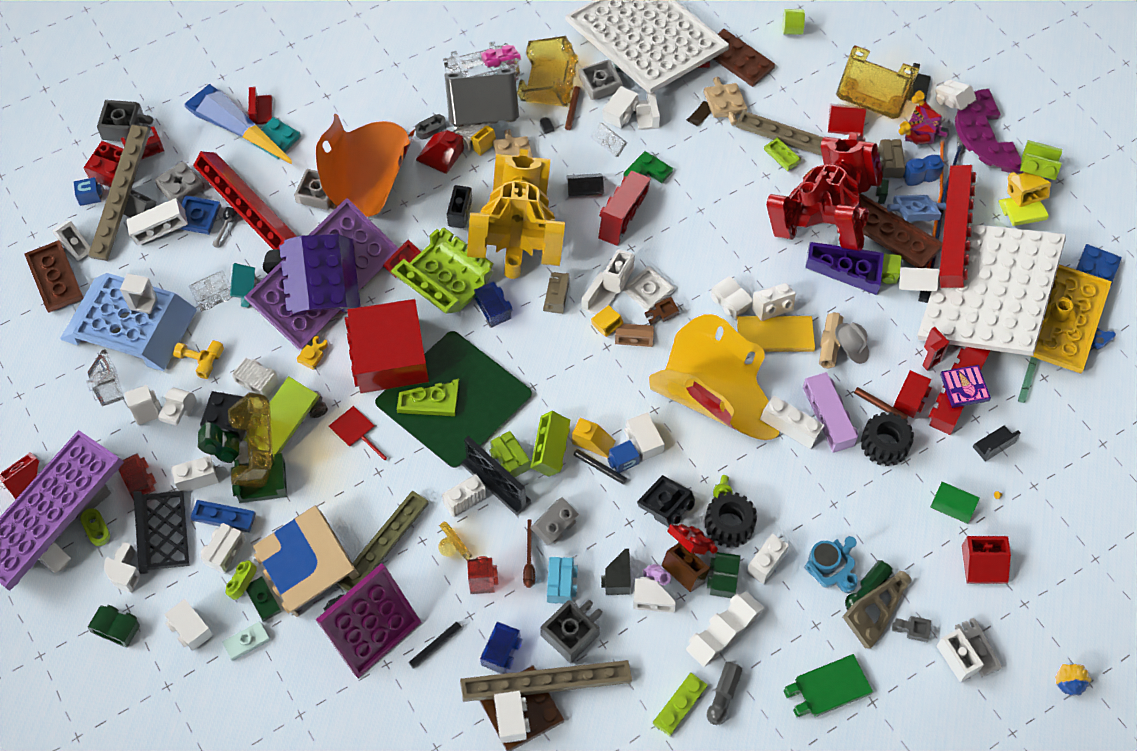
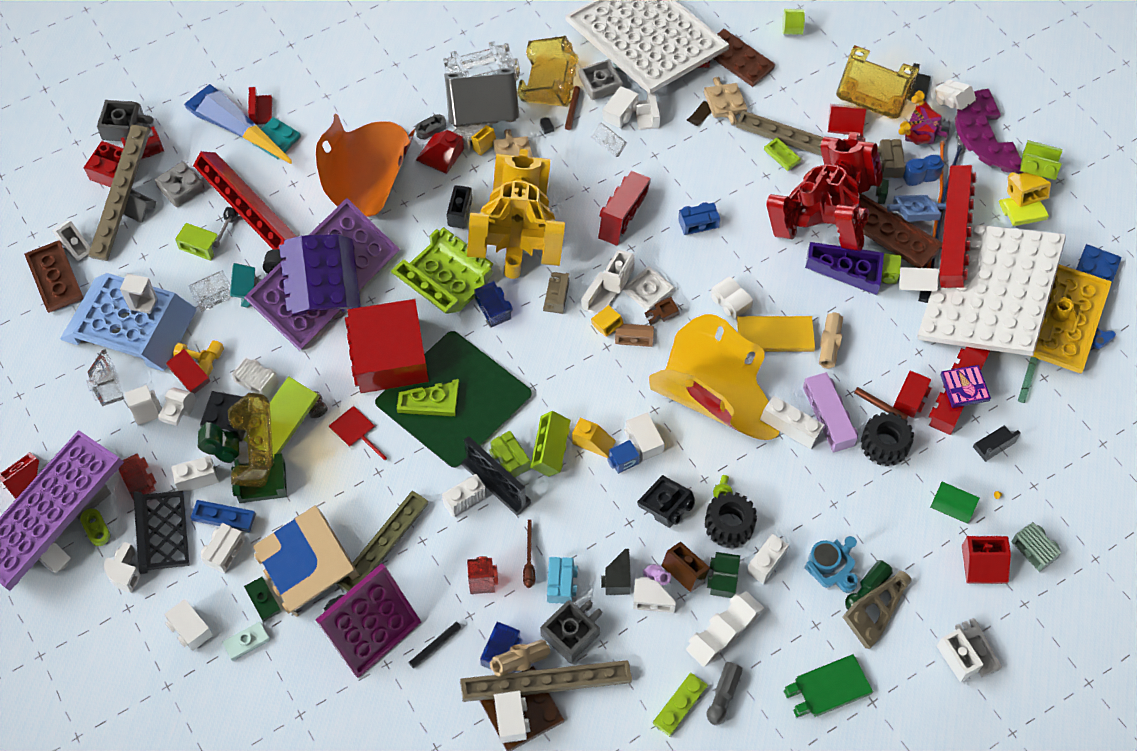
blue brick [73,177,103,206] -> none
dark green brick [87,605,140,648] -> none
white brick [127,198,188,246] -> none
blue plate [178,195,221,235] -> none
lime plate [225,560,257,600] -> none
light grey brick [294,169,332,210] -> none
yellow plate [296,335,328,370] -> none
red plate [383,239,421,278] -> none
clear yellow tile [438,521,472,560] -> none
dark pink plate [481,45,521,68] -> none
light grey brick [530,497,579,545] -> none
black panel [566,173,604,196] -> none
black bar [573,449,627,485] -> none
green plate [623,151,673,183] -> none
red plate [667,524,718,555] -> none
white brick [752,283,796,321] -> none
light grey piece [835,322,869,364] -> none
dark grey plate [892,616,931,642] -> none
red panel [922,327,950,371] -> none
piece [1055,664,1091,695] -> none
none -> red panel [166,349,210,394]
none -> lime panel [175,223,218,261]
none -> tan piece [490,640,550,676]
none -> blue brick [678,202,720,235]
none -> sand green brick [1011,522,1062,572]

